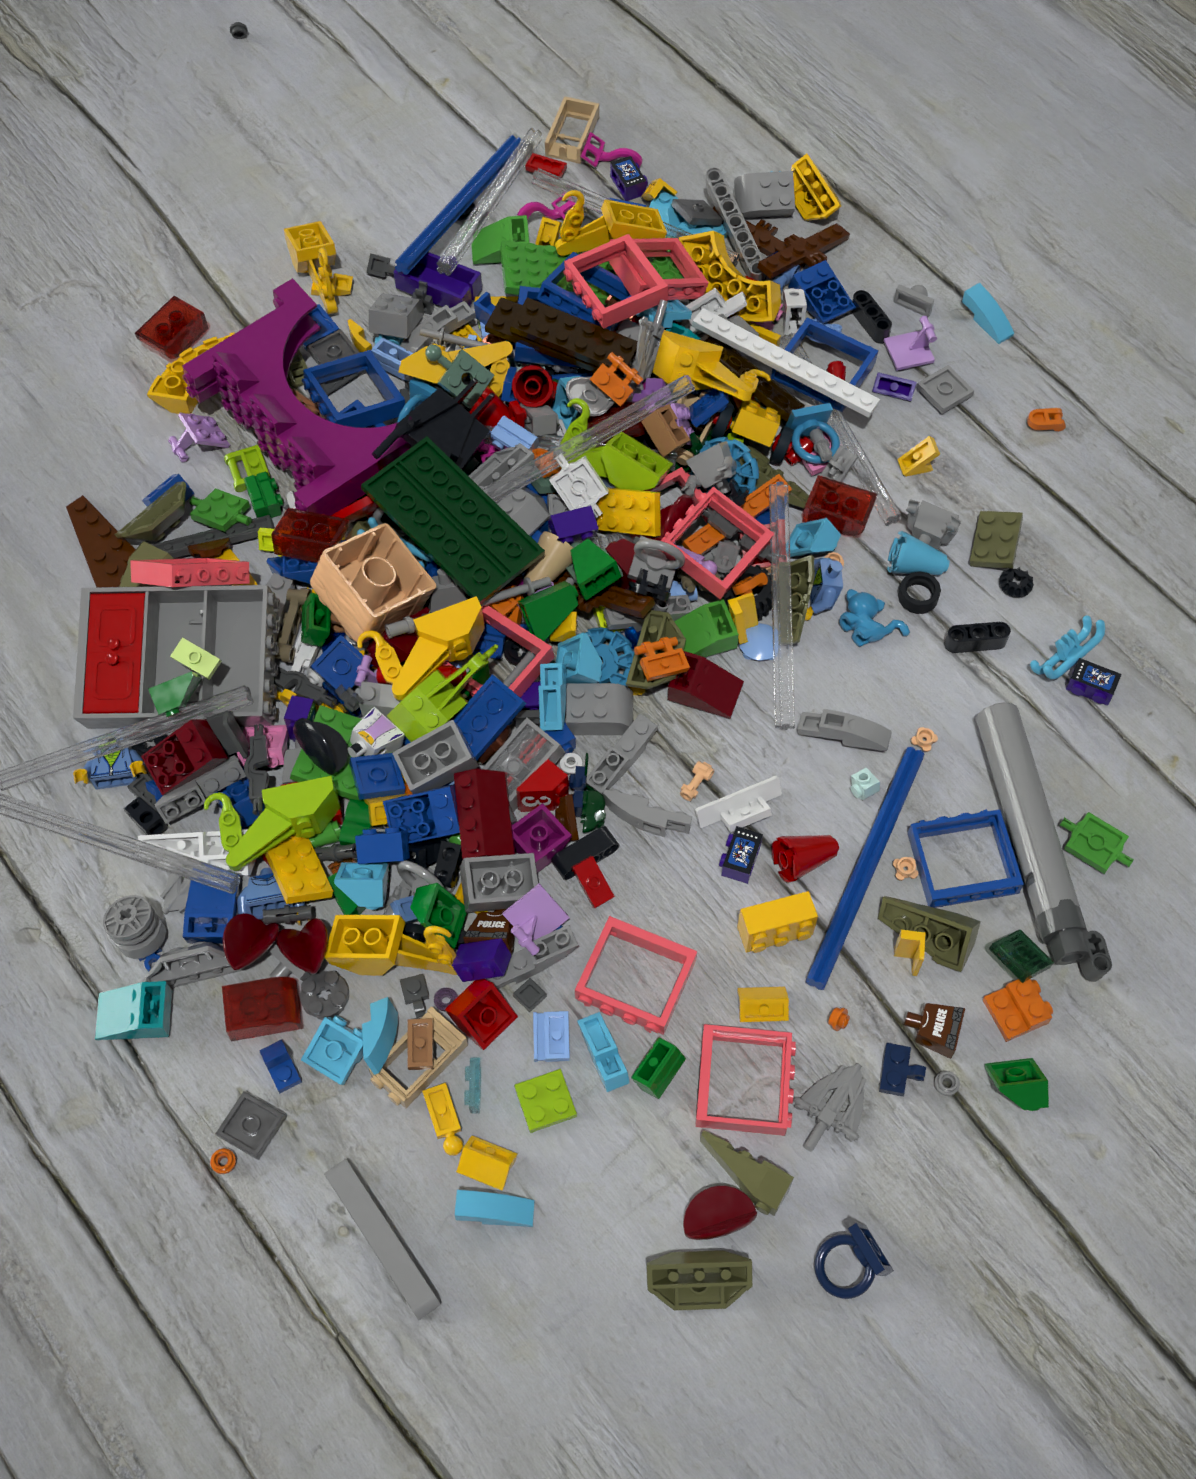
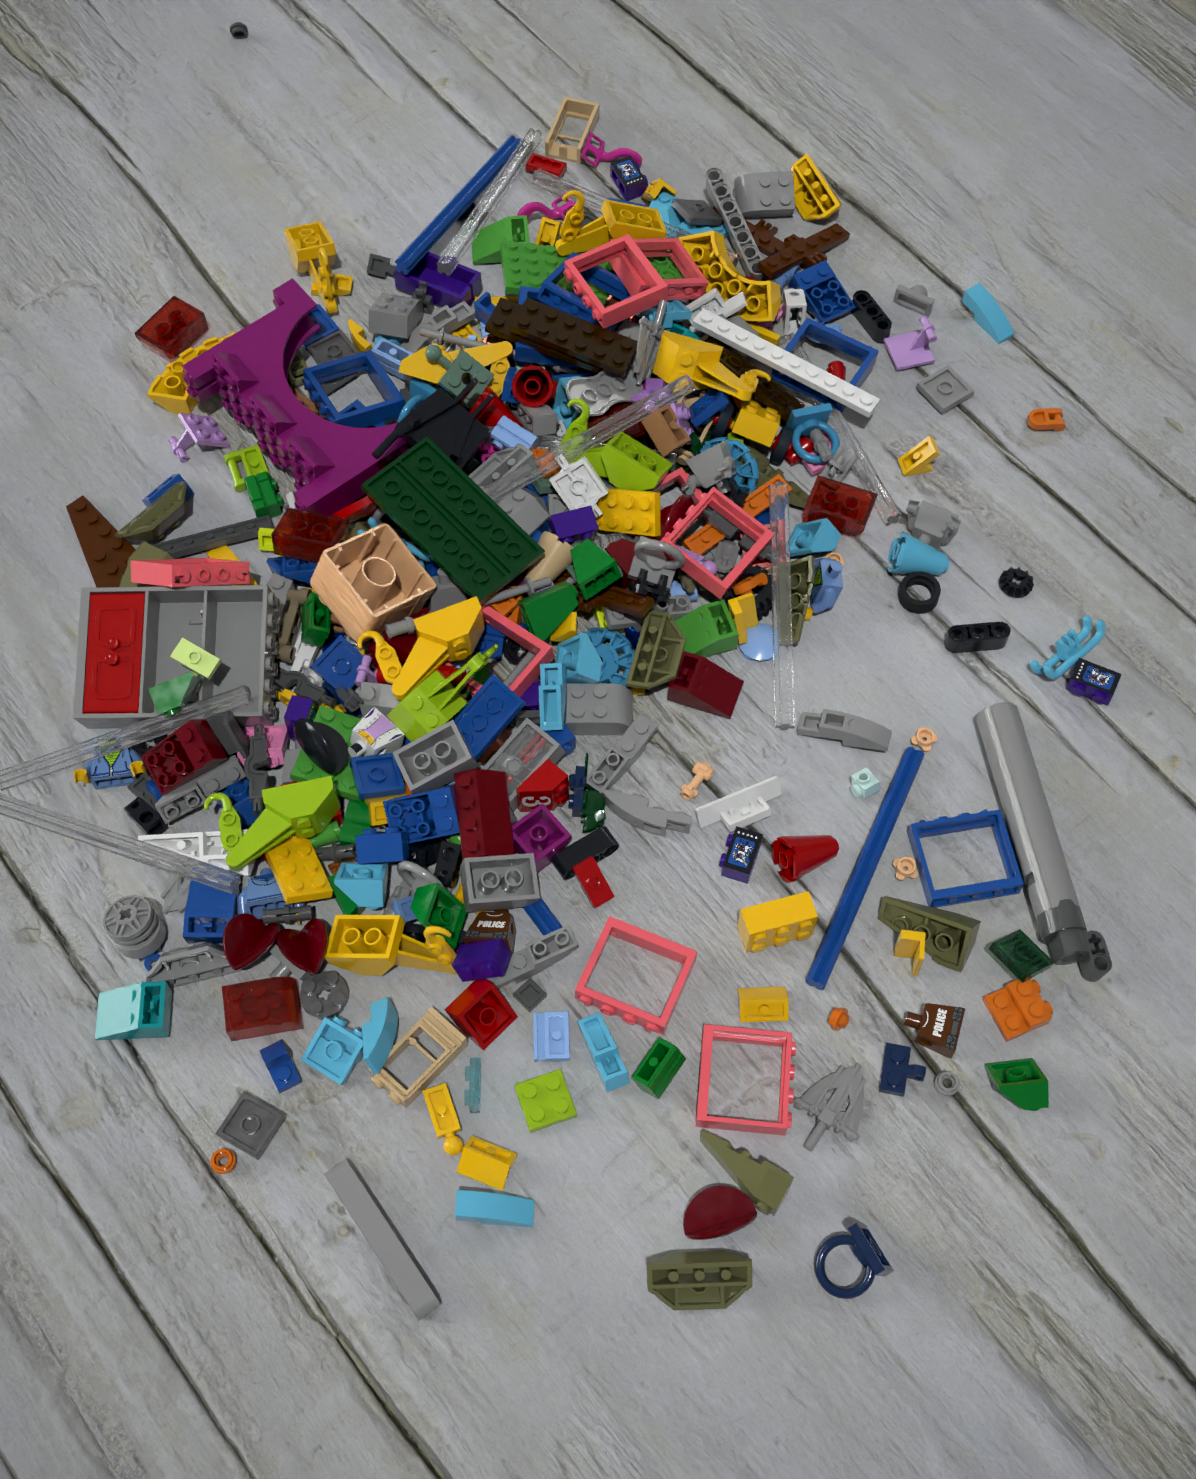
reddish brown tile [187,537,231,558] -> none
bright green plate [189,488,252,532] -> none
dark grey plate [400,974,429,1018] -> none
medium nougat plate [408,1018,433,1070] -> none
clear purple plate [434,988,458,1012] -> none
lavender plate [502,883,569,956] -> none
red plate [509,400,527,428] -> none
reddish brown tile [555,794,579,841] -> none
white plate [560,753,582,775] -> none
orange plate [589,352,644,407] -> none
orange plate [634,637,690,682] -> none
dark azure animal [839,589,910,647] -> none
dark purple slope [872,372,917,402] -> none
olive plate [970,511,1023,568] -> none
bright green plate [1059,812,1134,874] -> none

